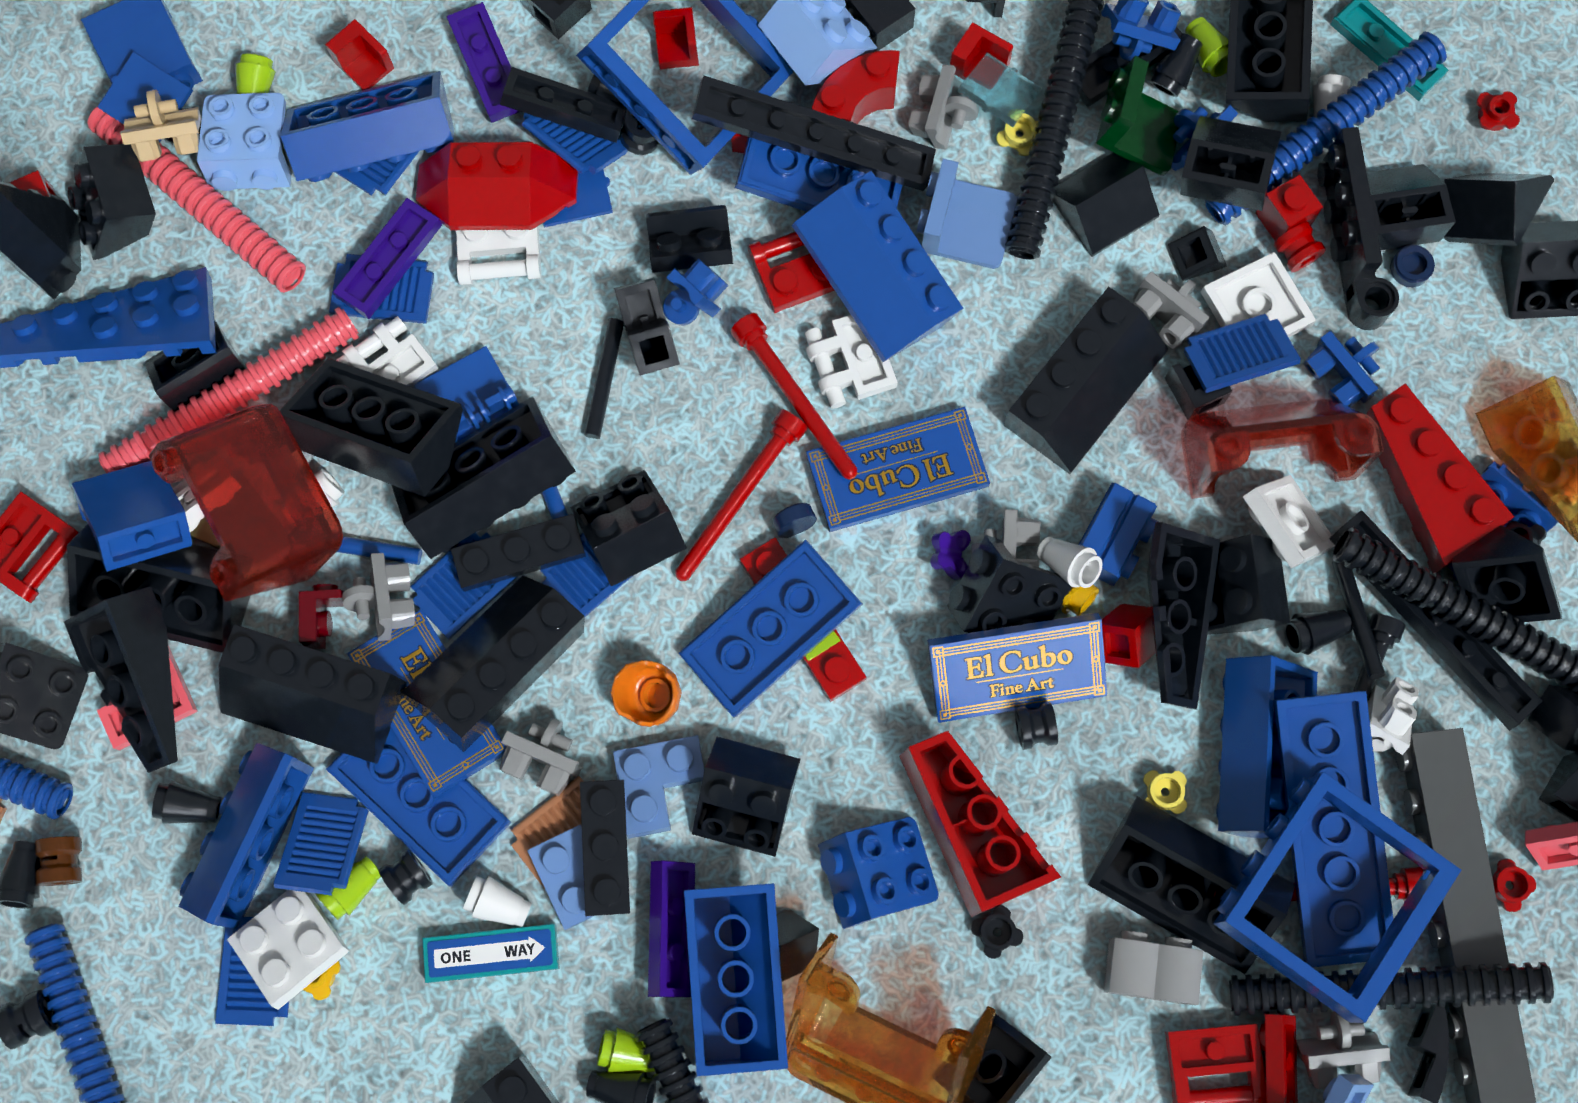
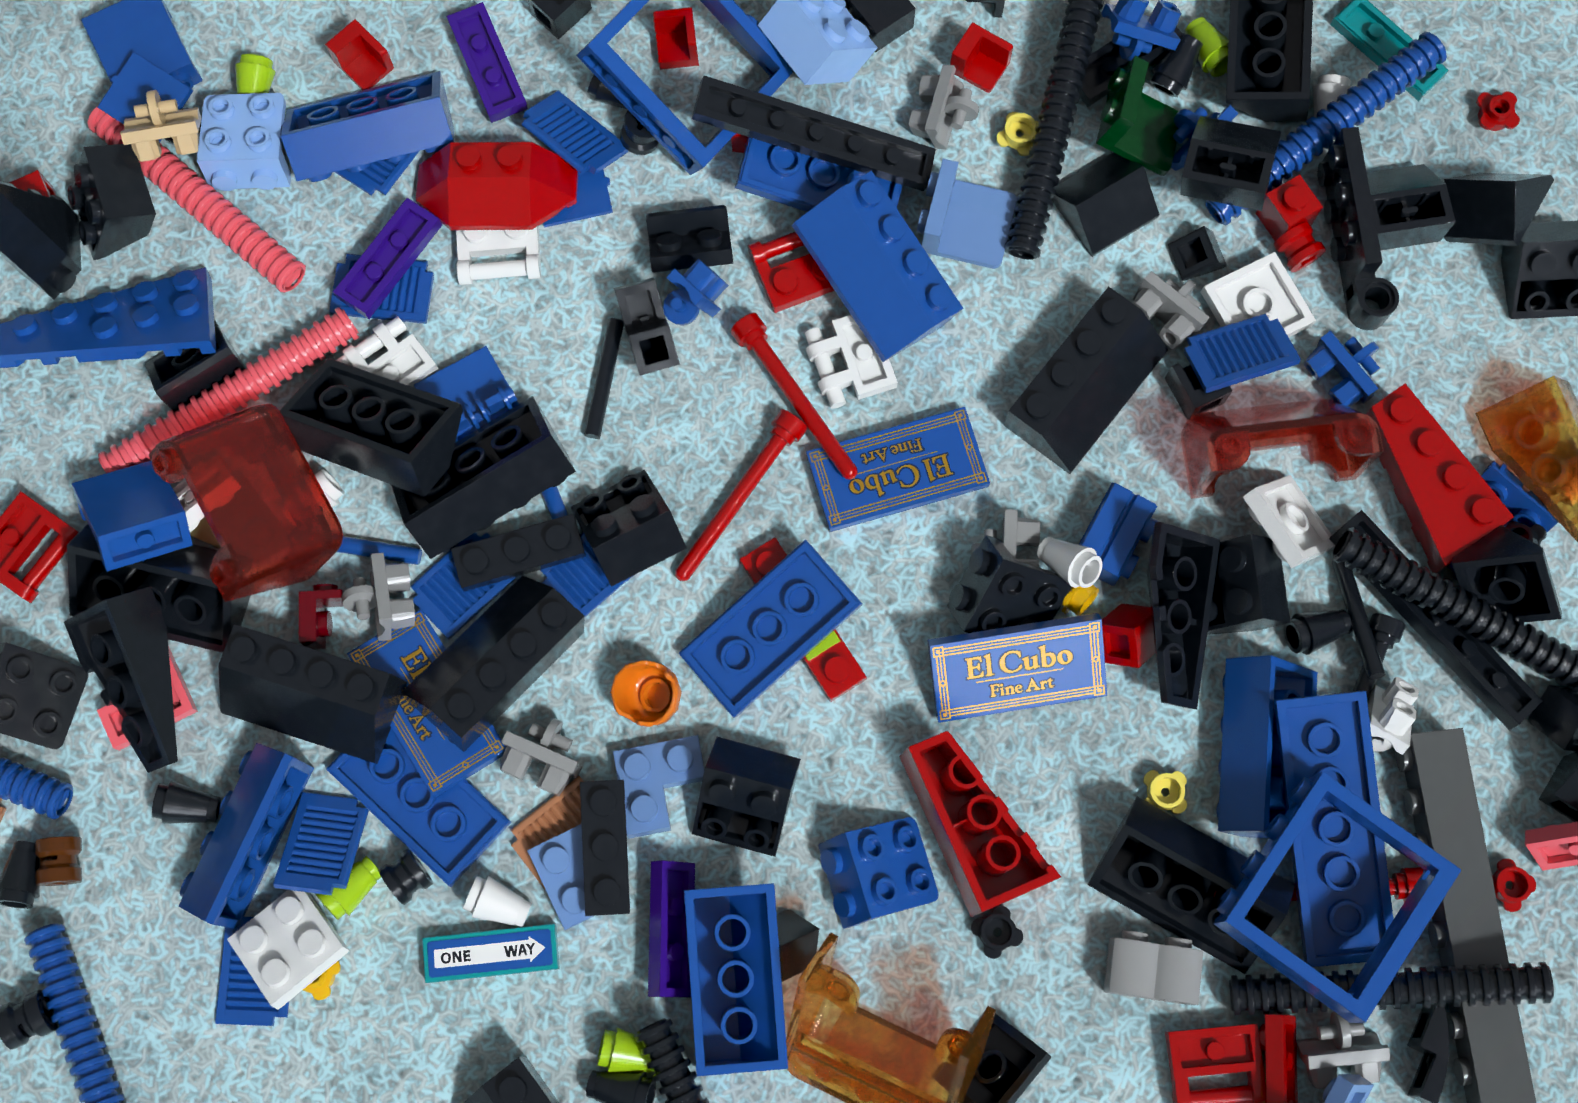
black plate [500,67,627,143] -> none
dark blue tile [772,503,817,538] -> none
red brick [812,50,900,124] -> none
dark purple piece [930,530,971,580] -> none
clear light blue piece [958,53,1042,127] -> none
black wheel [1015,702,1058,750] -> none
dark blue tile [1390,245,1435,288] -> none

